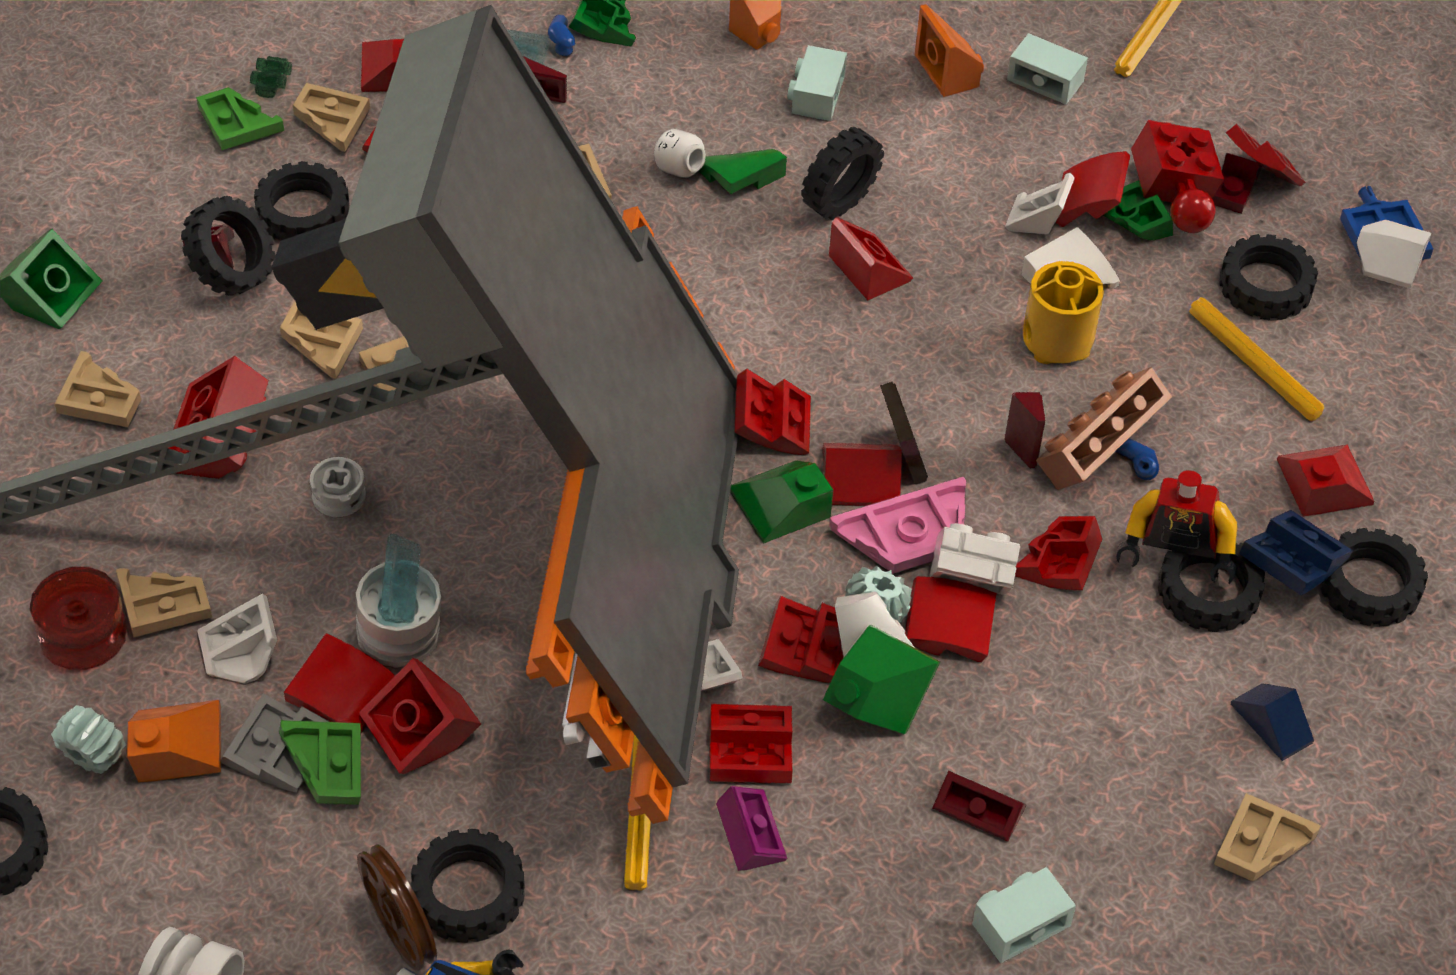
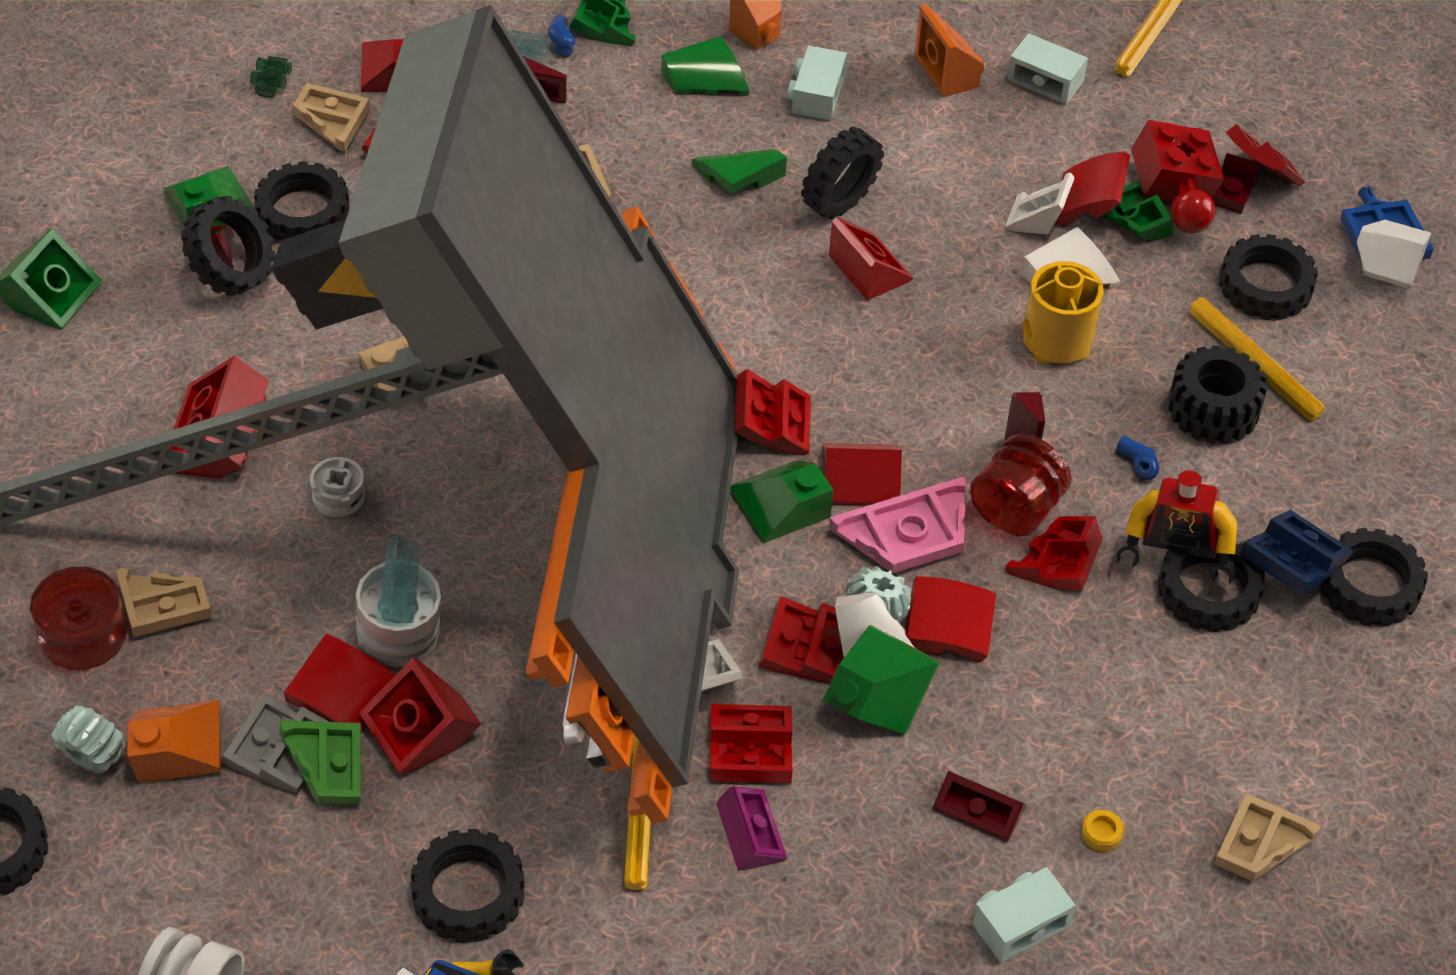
tan wing [55,351,141,427] -> none
bright green wing [196,87,284,150] -> none
white slope [197,594,277,684] -> none
tan wing [280,302,363,379] -> none
reddish brown wedge [357,844,437,971] -> none
white head [654,129,706,178] -> none
dark brown tile [880,381,928,484] -> none
white brick [930,523,1020,595] -> none
nougat brick [1036,367,1172,490] -> none
dark blue slope [1231,683,1314,761] -> none
red slope [1277,444,1375,517] -> none
none -> green slope [163,166,255,228]
none -> green slope [661,36,749,96]
none -> clear red wheel [969,434,1072,537]
none -> yellow tile [1081,810,1124,852]
none -> black tyre [1168,345,1267,444]

